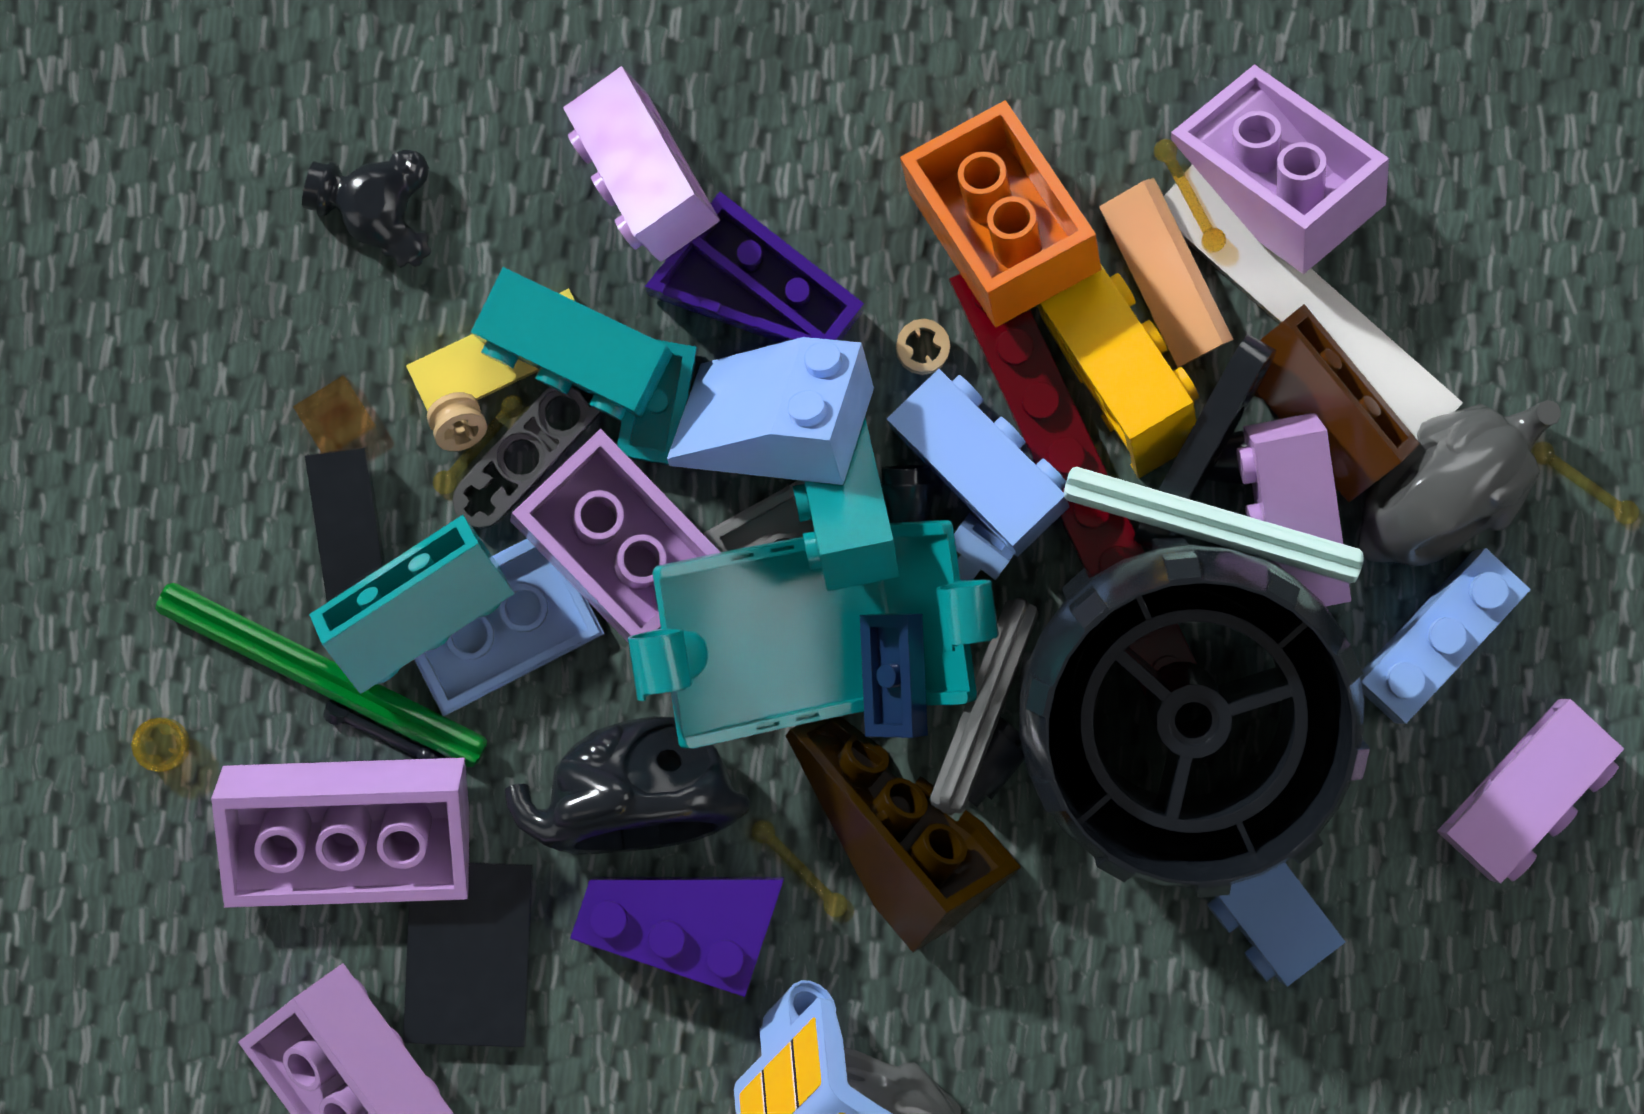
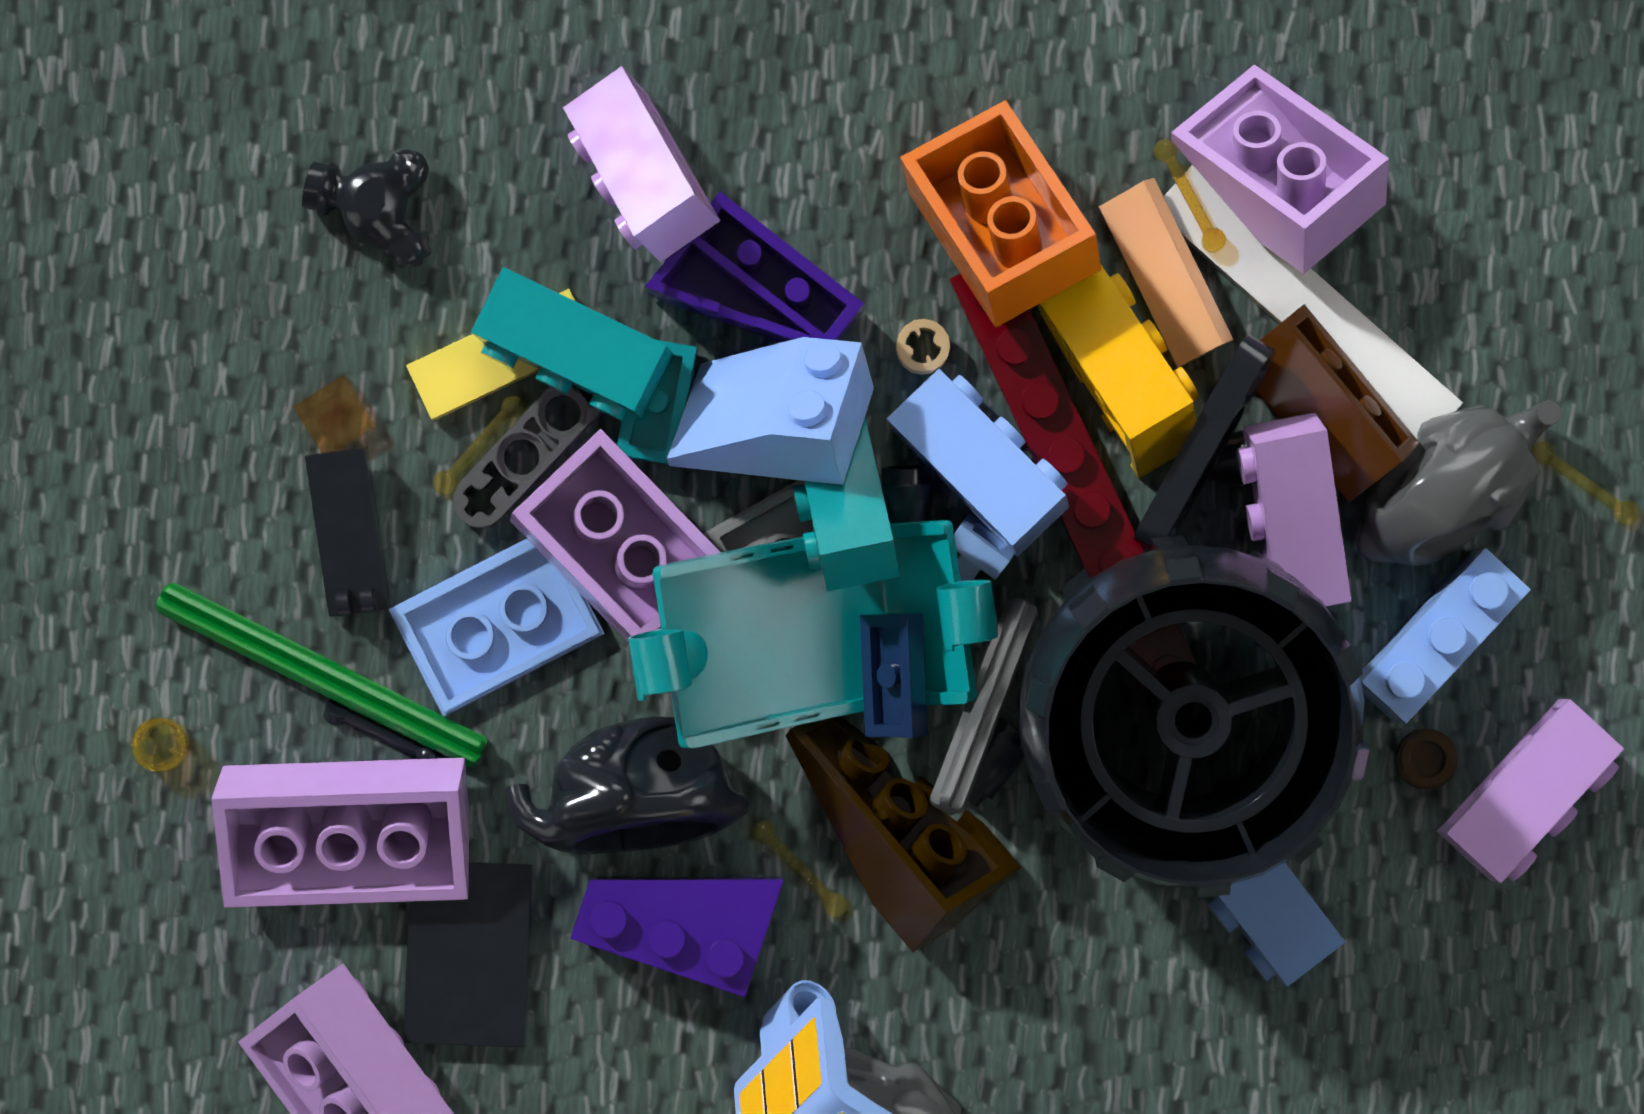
teal brick [309,515,514,694] -> none
tan bush [426,392,487,451] -> none
light aqua axle [1063,467,1364,583] -> none
none -> dark brown tile [1395,729,1458,790]

